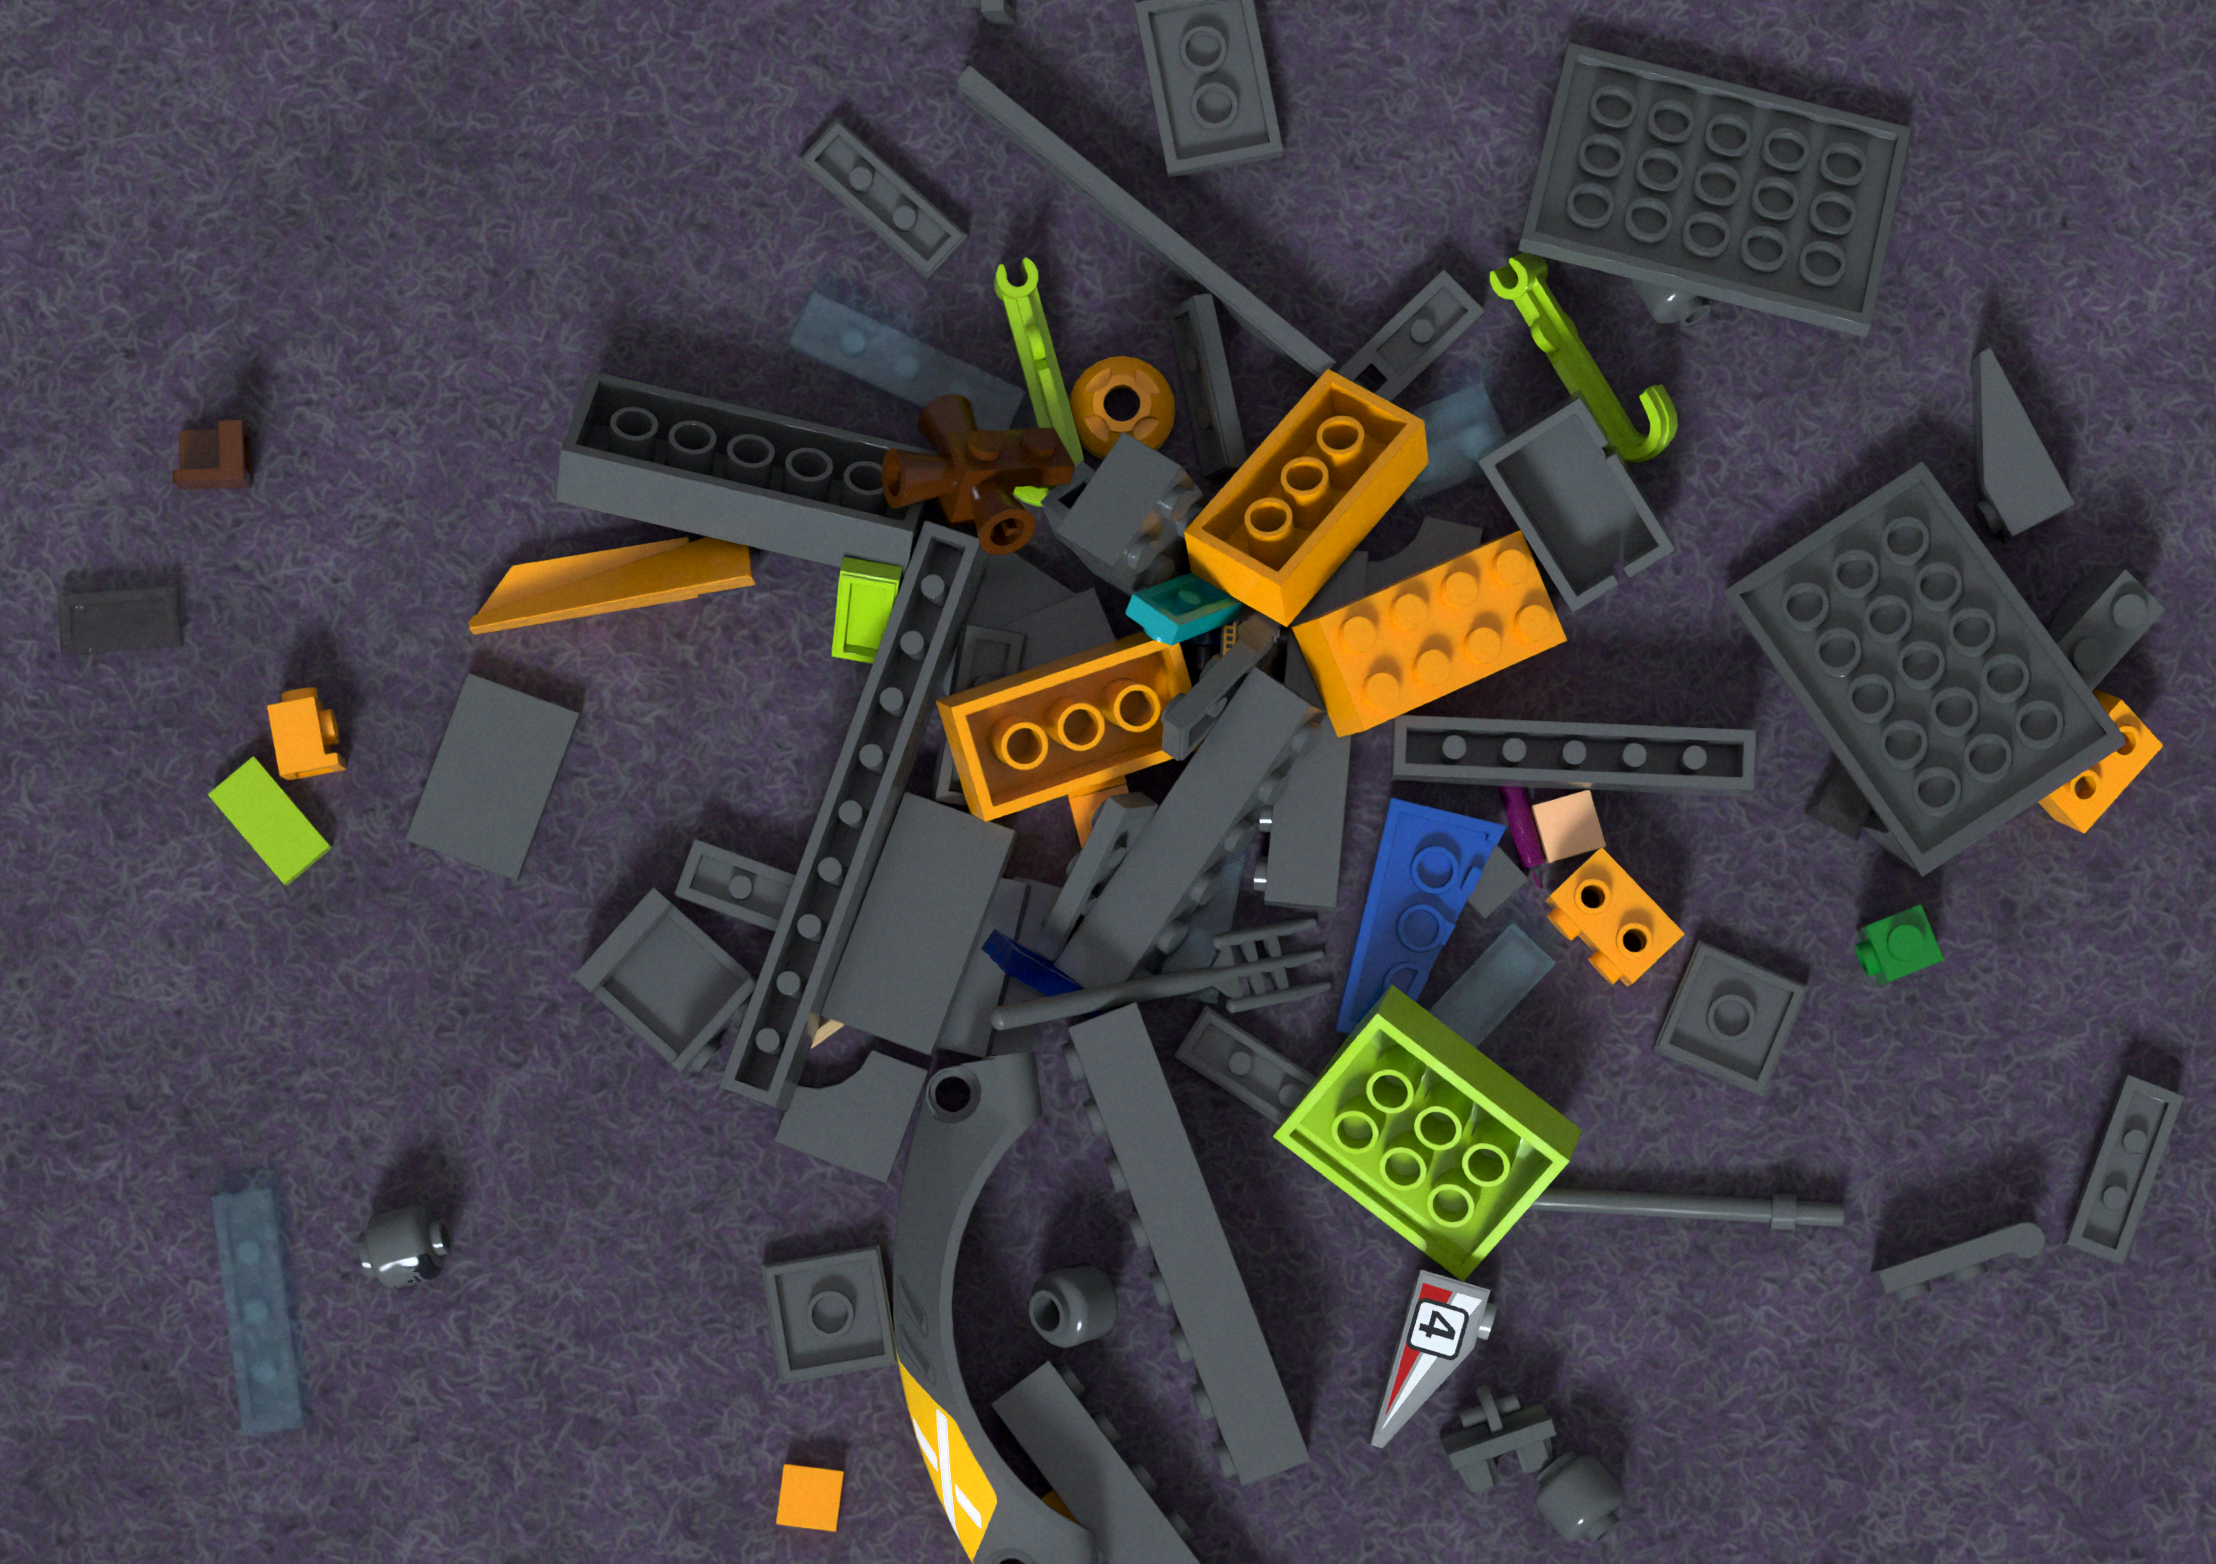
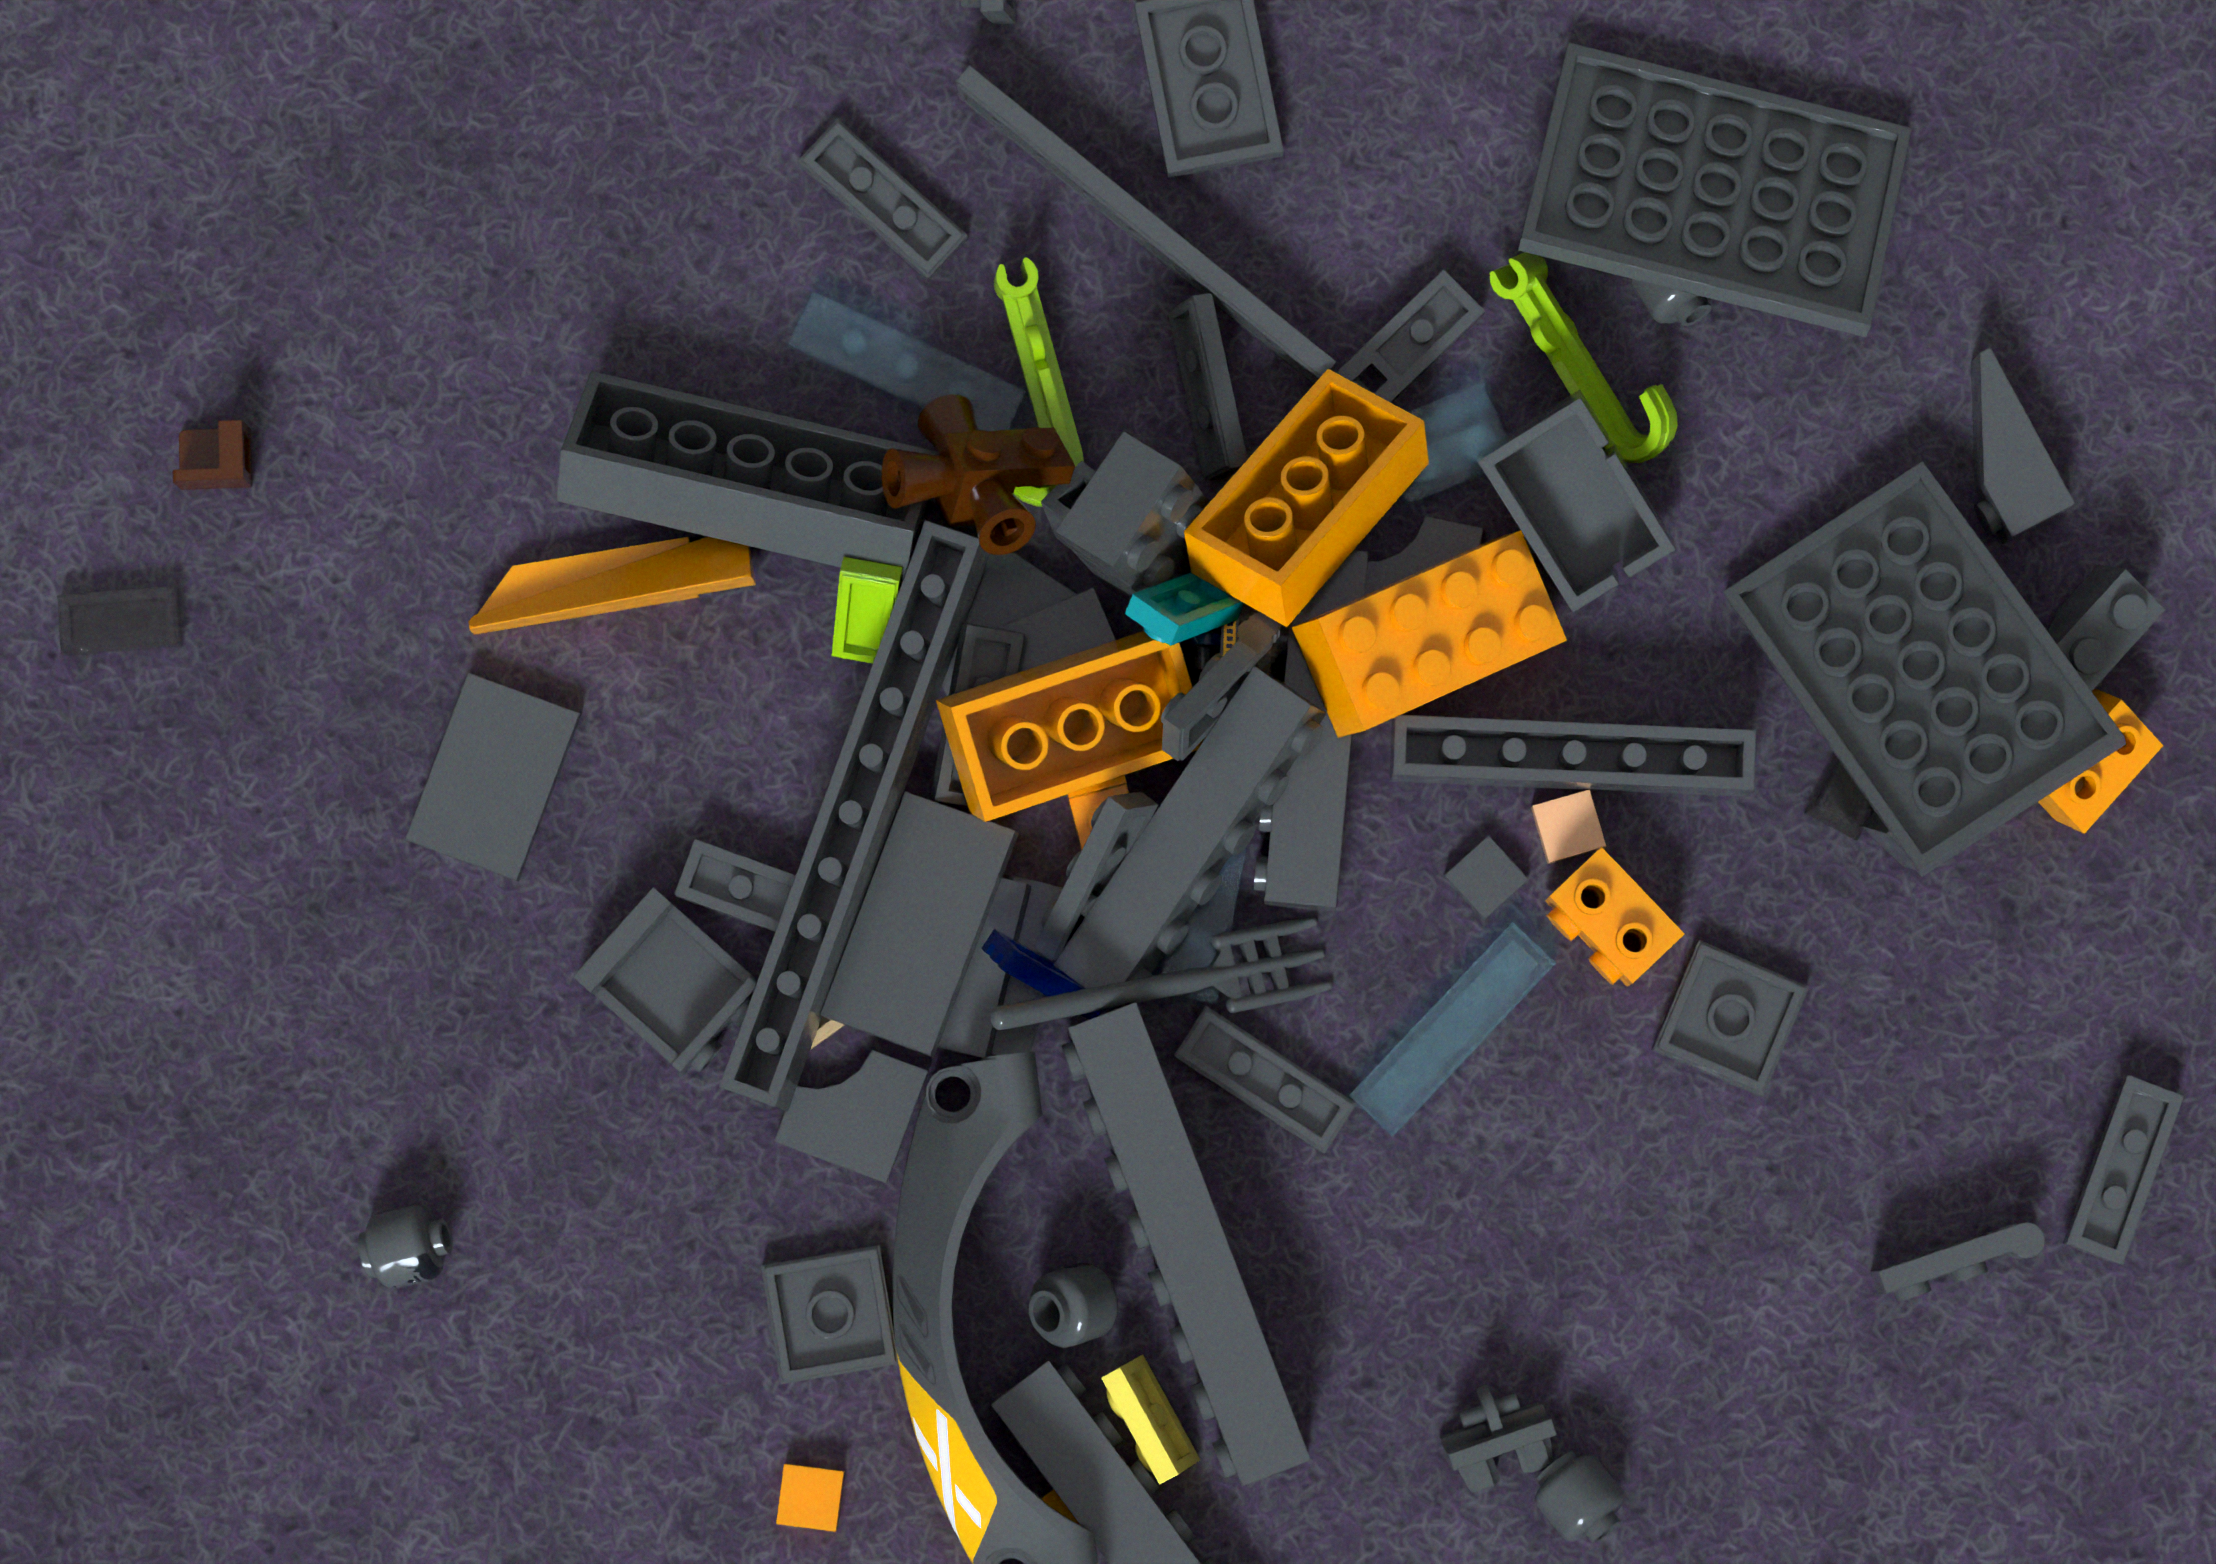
lime tile [208,756,333,886] -> none
clear light blue tile [211,1188,306,1435] -> none
light orange brick [267,687,347,781] -> none
light orange piece [1069,356,1176,461] -> none
lime slope [1273,984,1582,1282] -> none
blue wing [1333,798,1507,1034] -> none
slope [1368,1270,1497,1448] -> none
magenta piece [1498,786,1546,889] -> none
dark grey bar [1528,1187,1844,1230] -> none
green brick [1854,904,1944,986] -> none
none -> light yellow plate [1101,1354,1200,1485]

